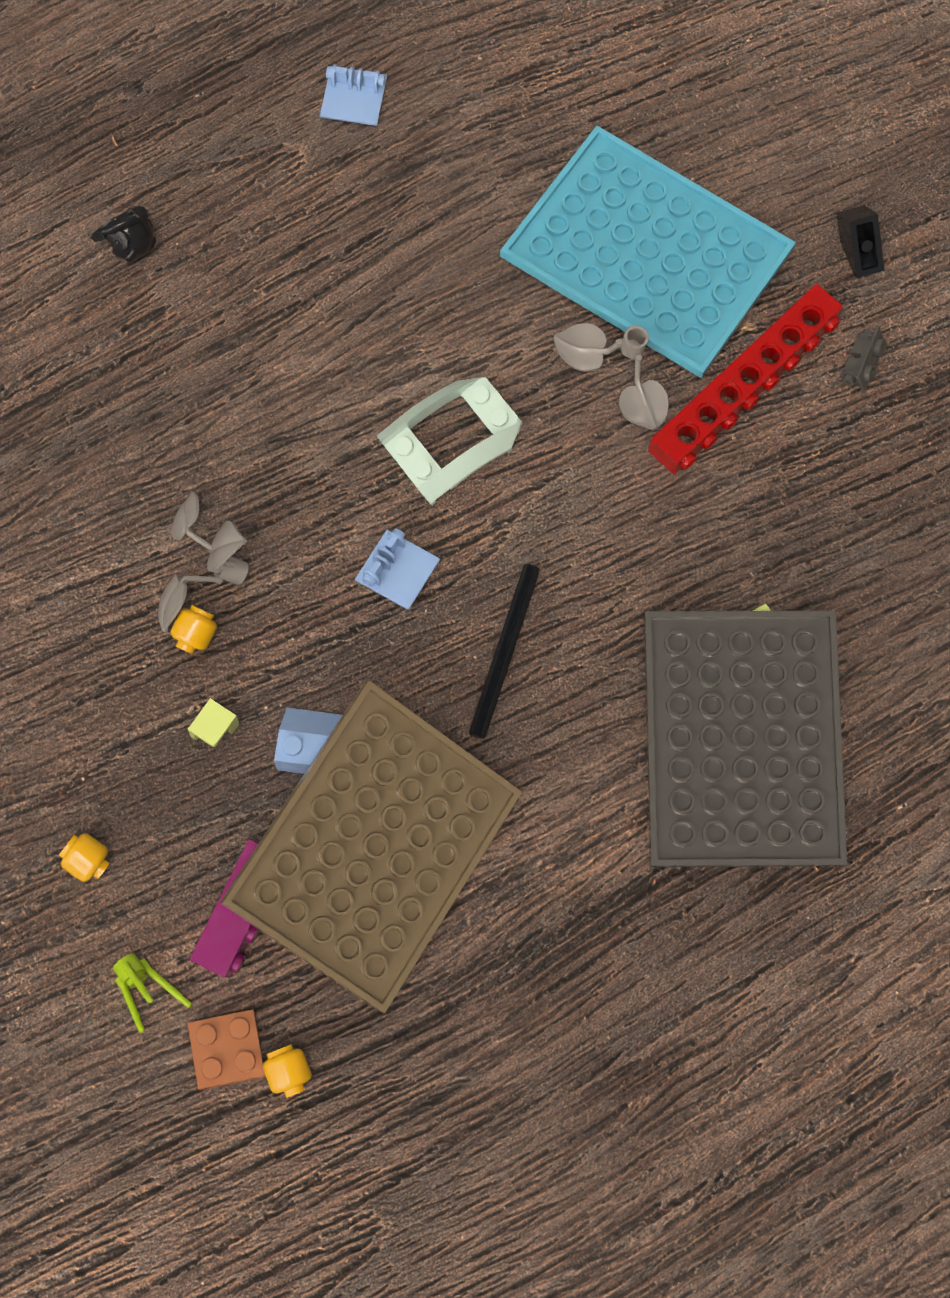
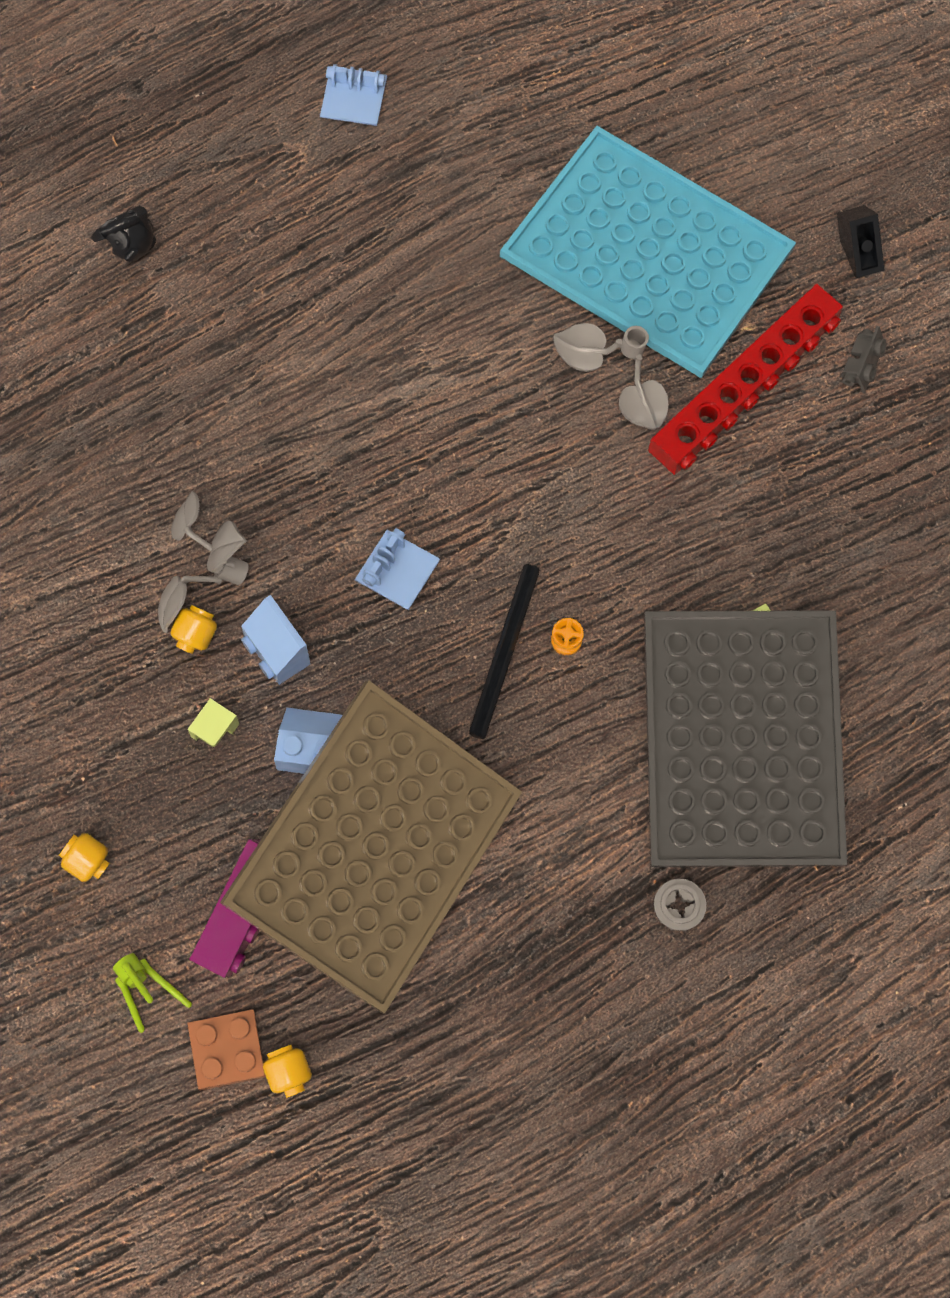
light aqua wedge [377,377,523,505] -> none
none -> light blue slope [241,595,310,685]
none -> light orange wheel [551,618,584,655]
none -> light grey gear [654,879,706,931]

